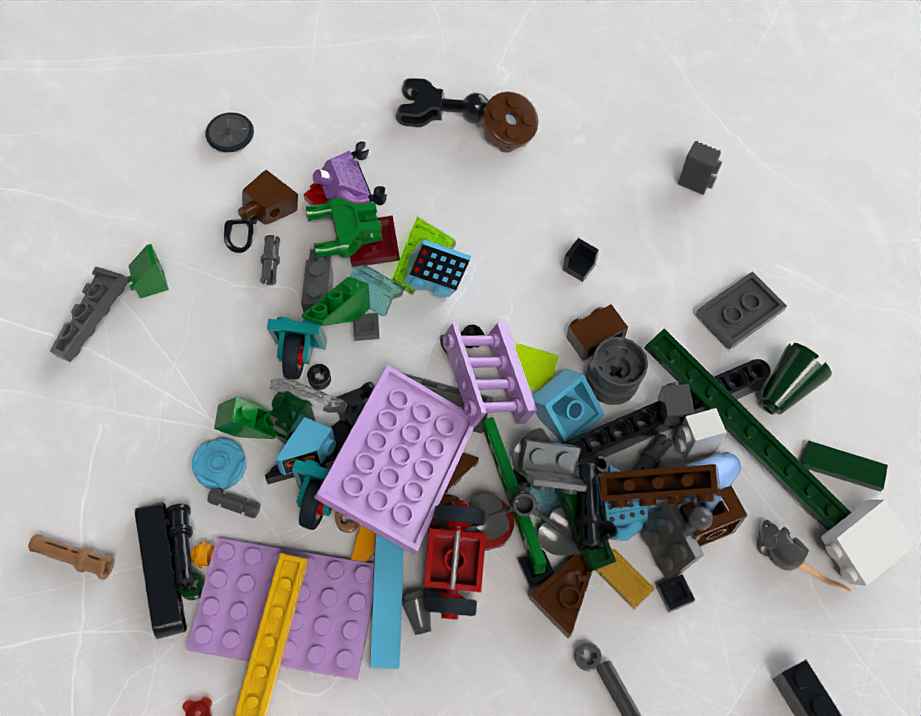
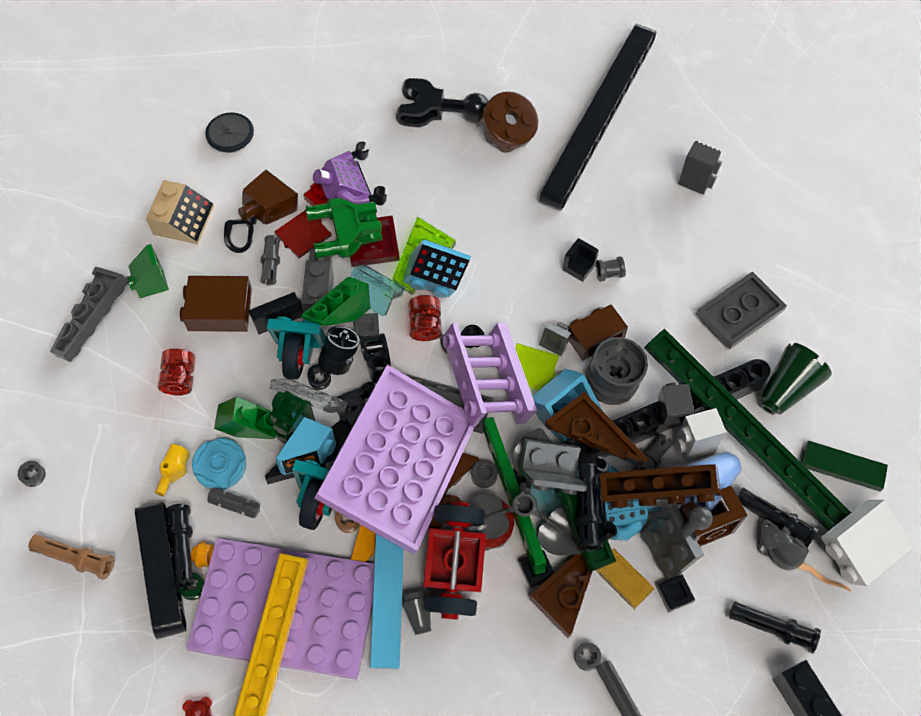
none -> dark grey bush [17,461,46,487]
none -> tan slope [146,180,214,244]
none -> yellow piece [155,444,190,496]
none -> clear red wheel [157,349,196,396]
none -> reddish brown brick [180,276,252,332]
none -> black panel [248,292,303,335]
none -> clear red piece [274,210,332,259]
none -> black wheel [318,326,360,375]
none -> black piece [360,333,391,383]
none -> clear red wheel [408,295,442,342]
none -> dark grey tile [471,460,498,488]
none -> black beam [539,23,657,210]
none -> dark grey tile [539,322,571,356]
none -> reddish brown wing [545,392,649,468]
none -> dark grey bush [596,256,626,282]
none -> black pin [729,601,821,654]
none -> black pin [738,487,819,548]

